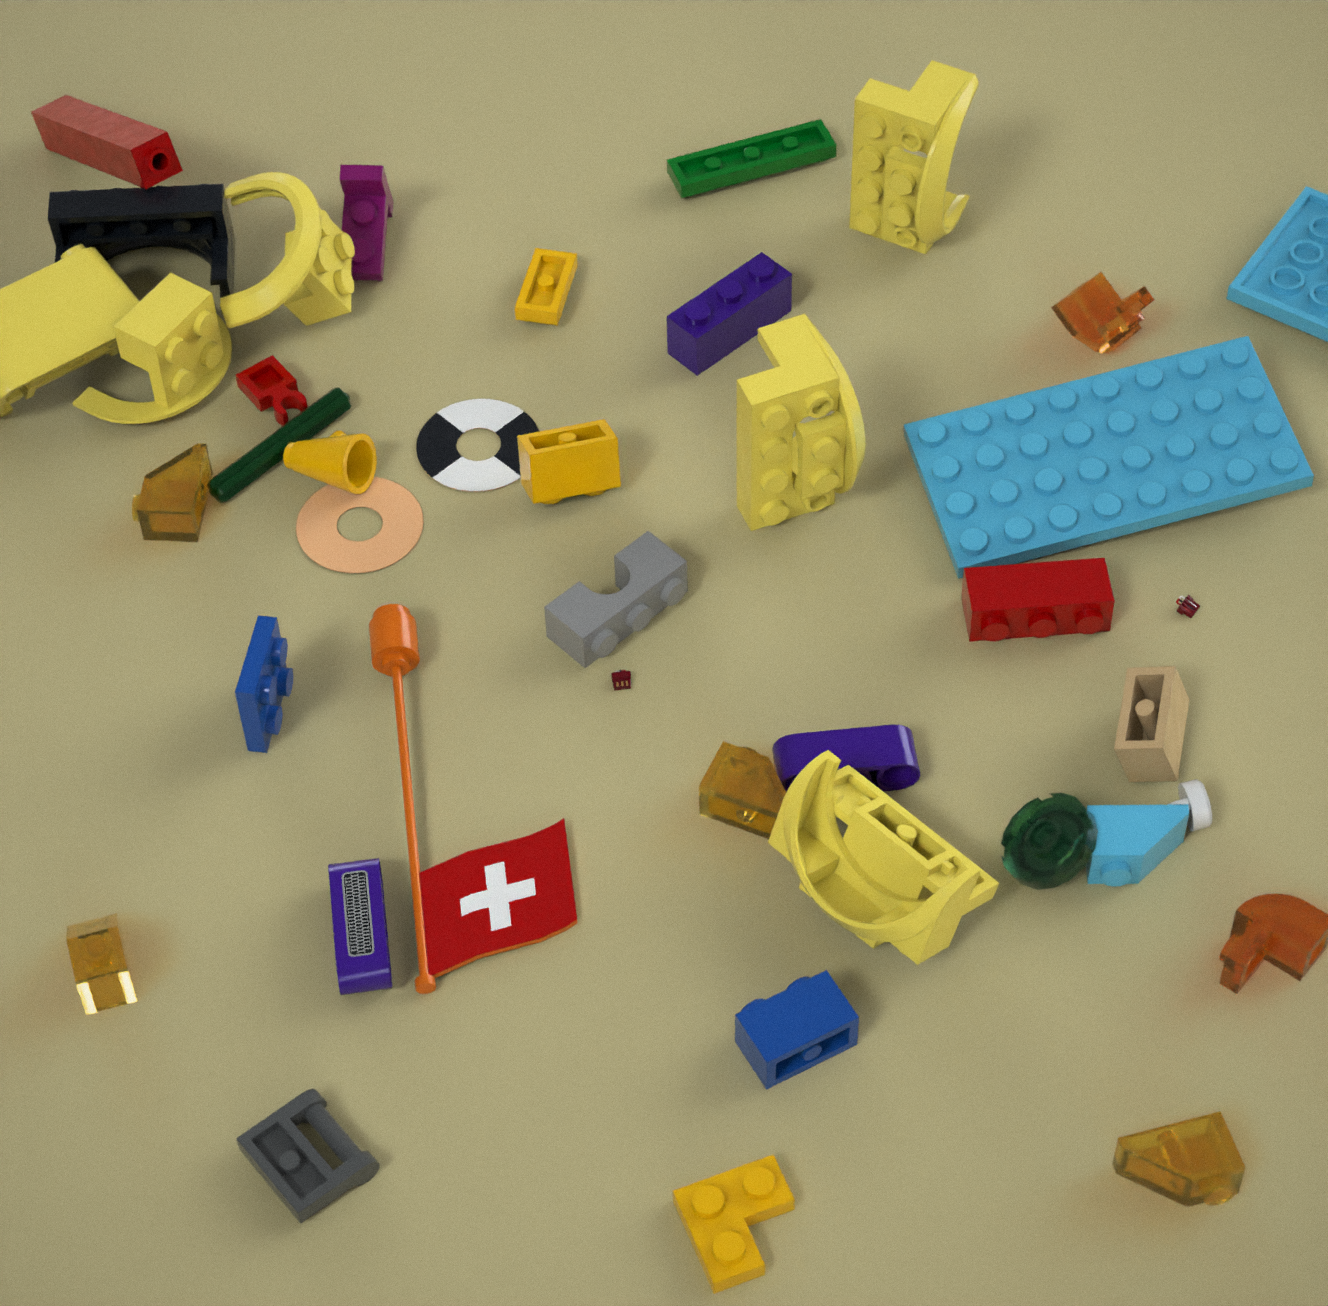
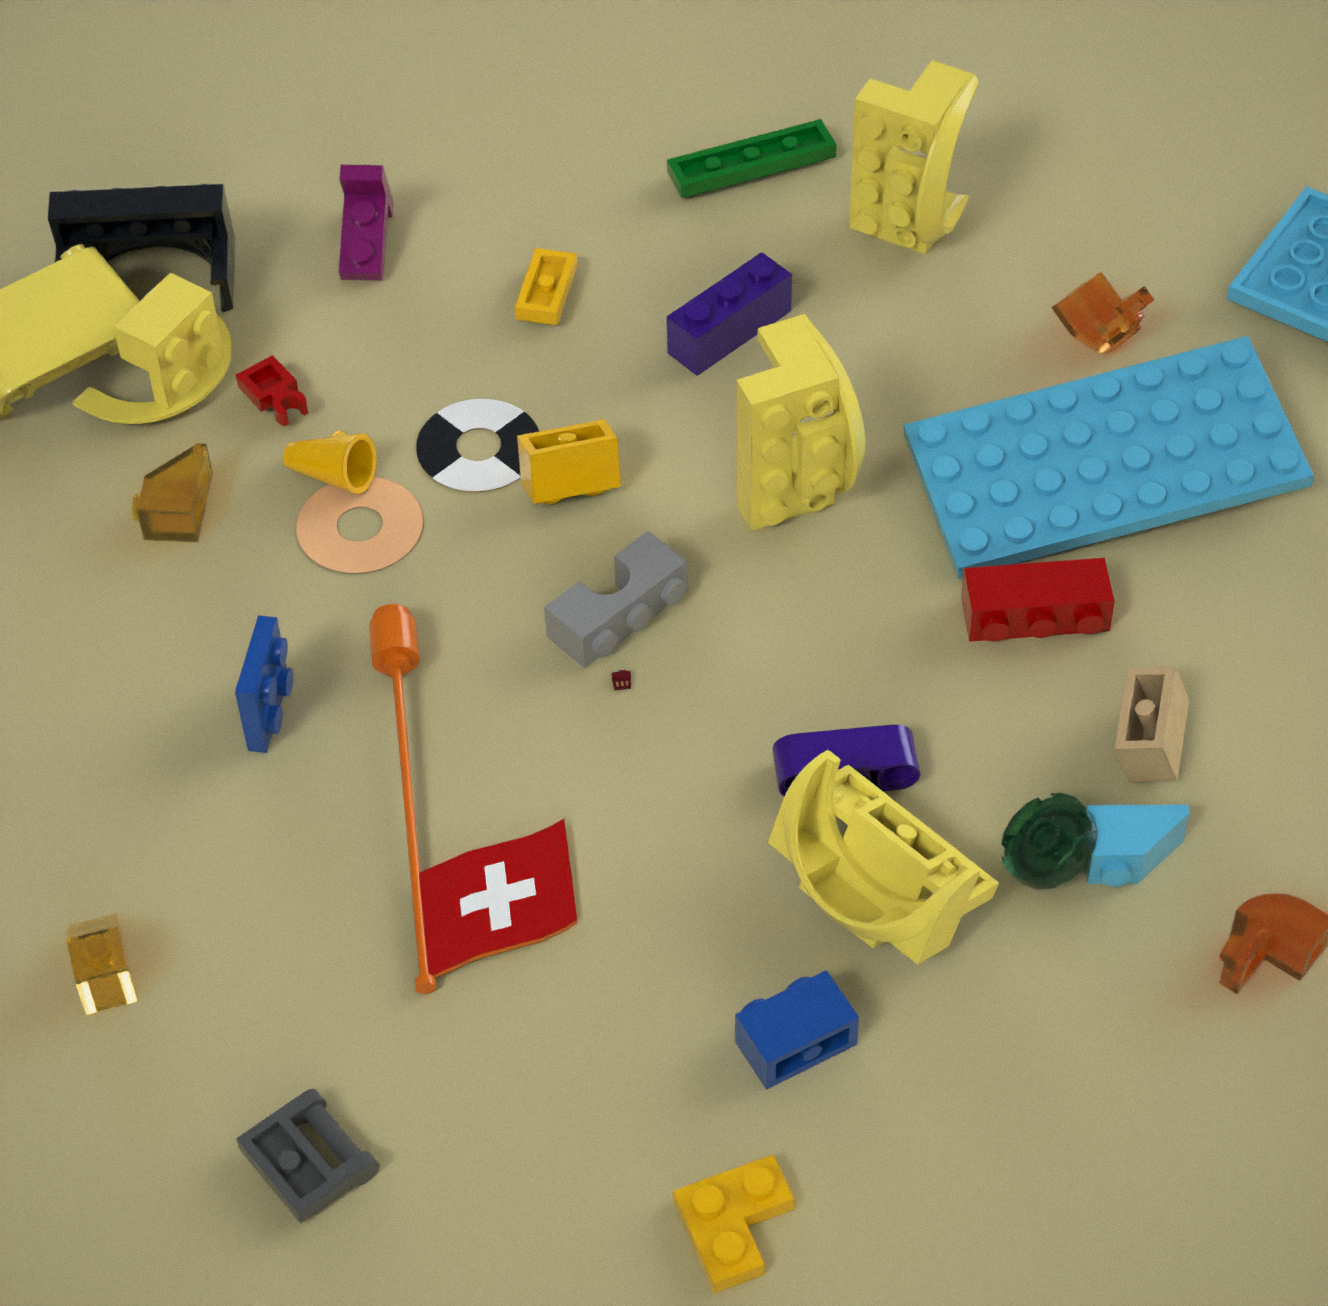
red brick [31,95,183,189] -> none
dark green axle [207,387,351,503] -> none
light yellow piece [220,172,355,329] -> none
dark purple beam [328,858,393,995] -> none
clear yellow slope [699,741,786,839] -> none
clear yellow slope [1112,1111,1246,1207] -> none
white tile [1167,779,1213,831] -> none
dark red piece [1176,594,1200,618] -> none

